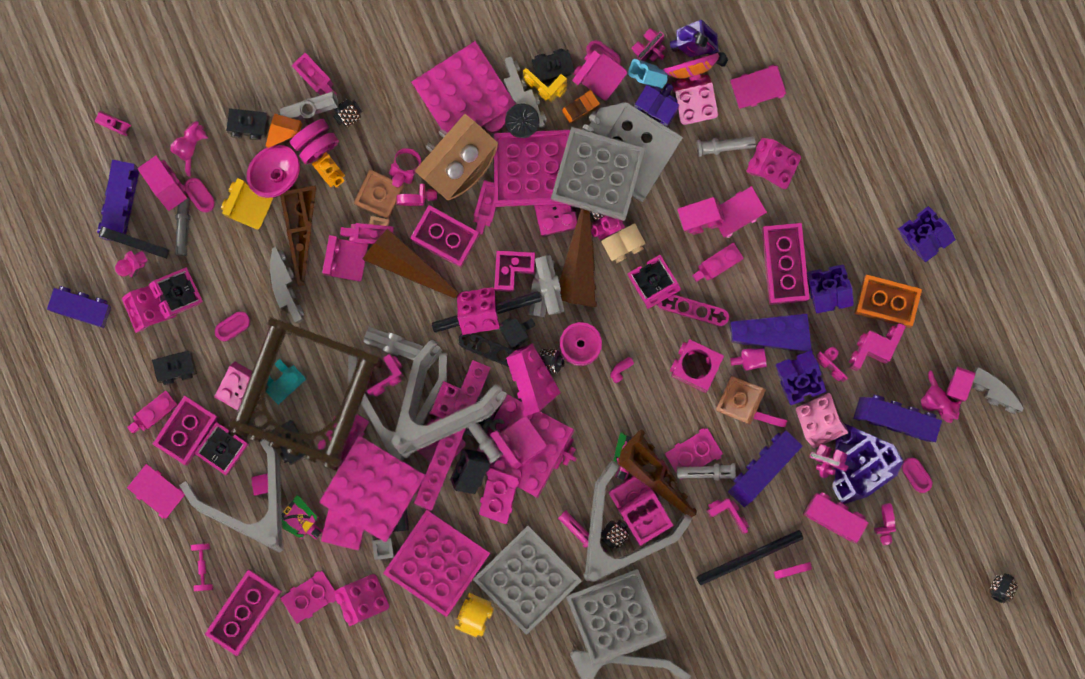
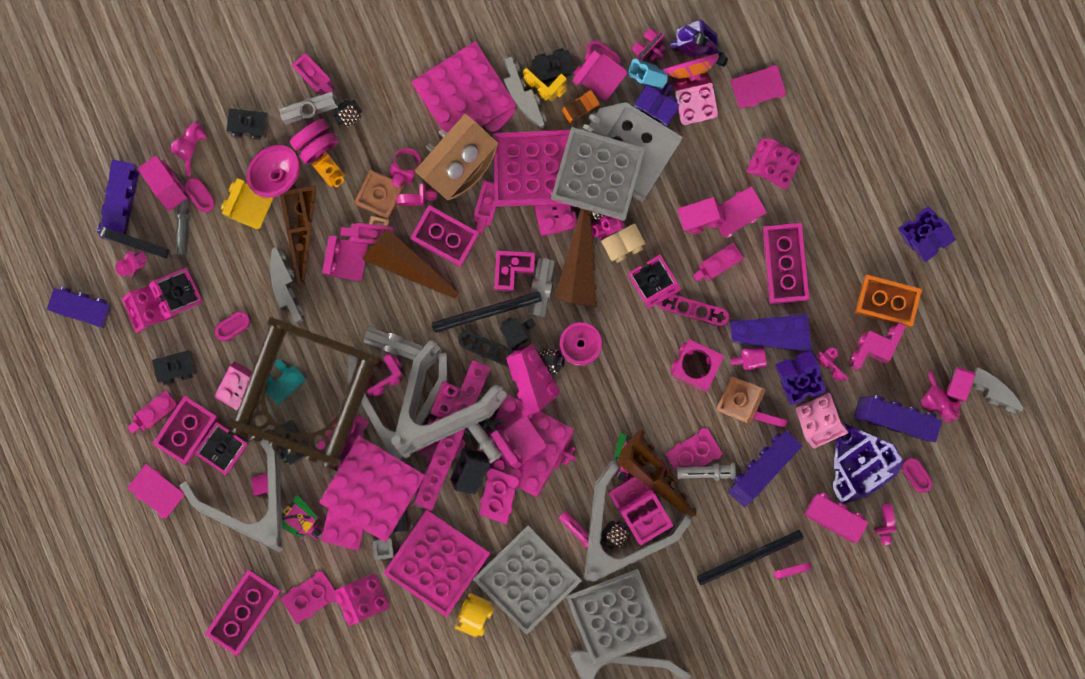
dark pink bar [95,111,131,136] -> none
dark pink wheel [191,543,213,591] -> none
orange slope [266,114,303,148] -> none
dark pink bracket [457,287,500,335] -> none
black wheel [505,103,539,138] -> none
light grey piece [535,255,565,315] -> none
dark pink arm [610,357,634,383] -> none
light grey pin [697,136,756,157] -> none
dark pink bracket [706,499,749,534] -> none
dark purple brick [807,264,854,314] -> none
dark pink hips [809,444,848,478] -> none
black head [989,573,1018,603] -> none

